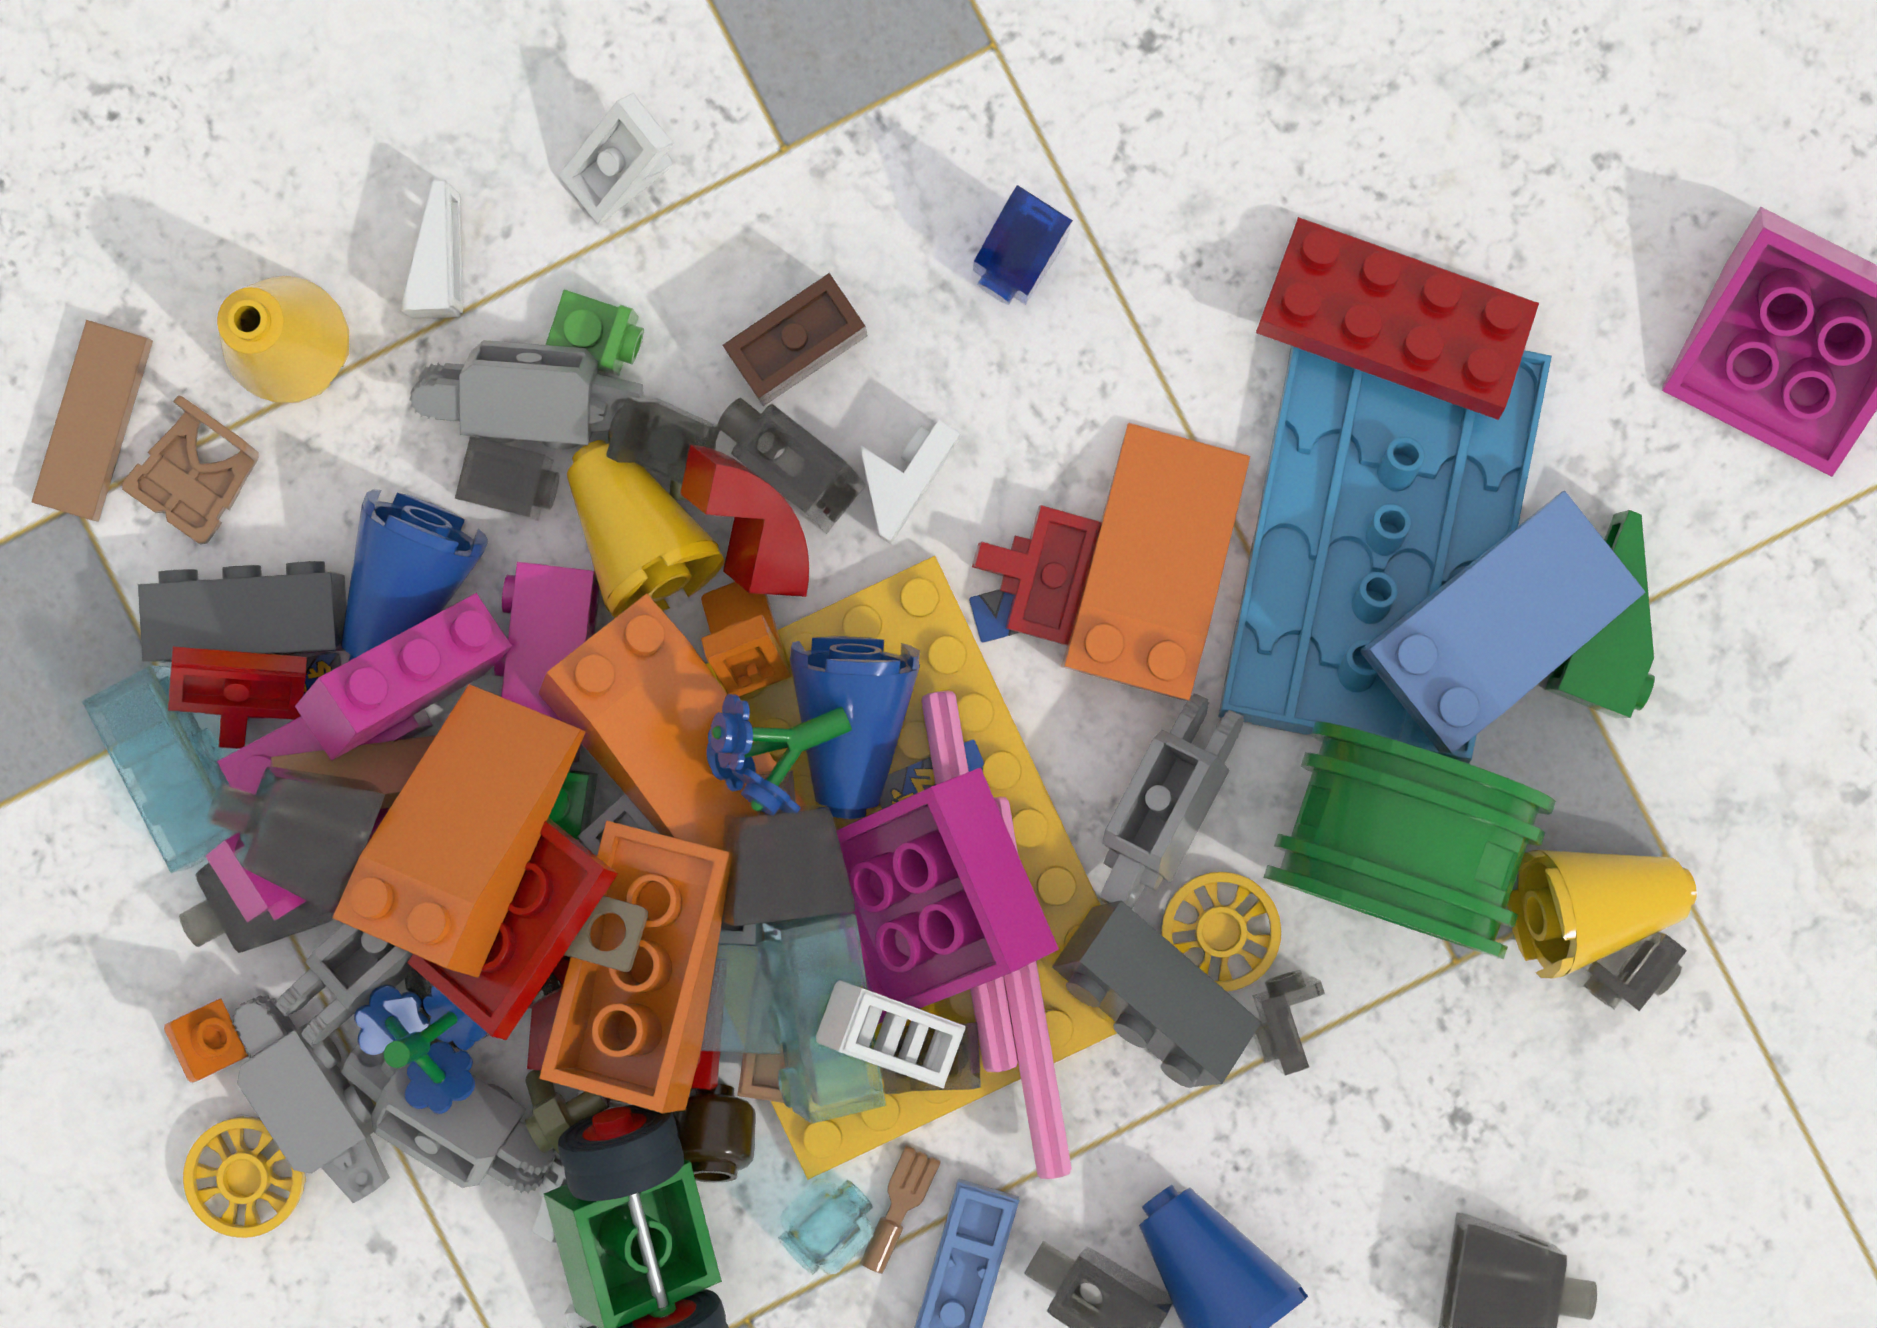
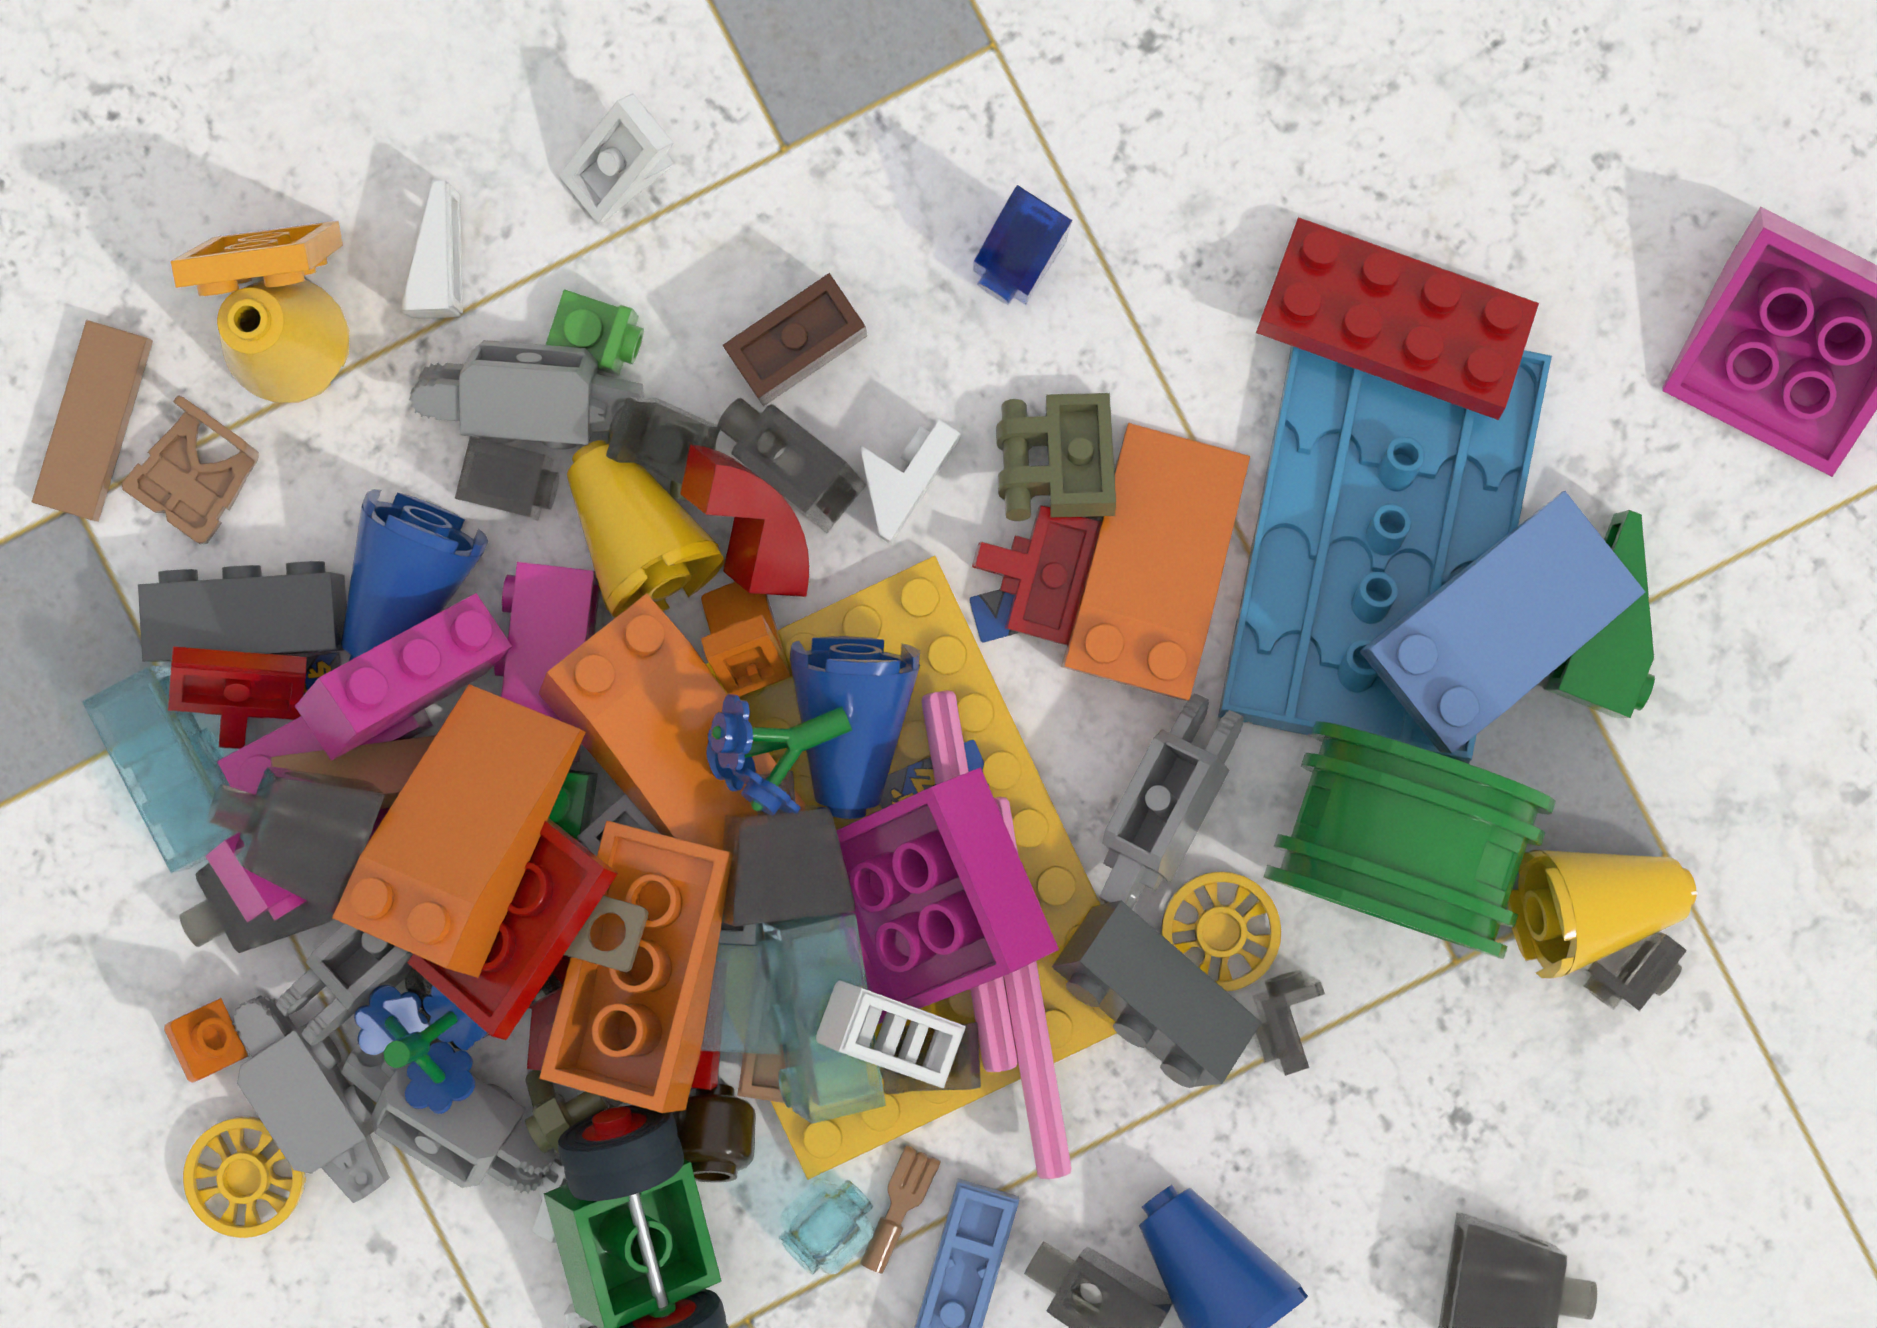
none -> light orange plate [170,221,343,296]
none -> olive plate [996,393,1116,522]

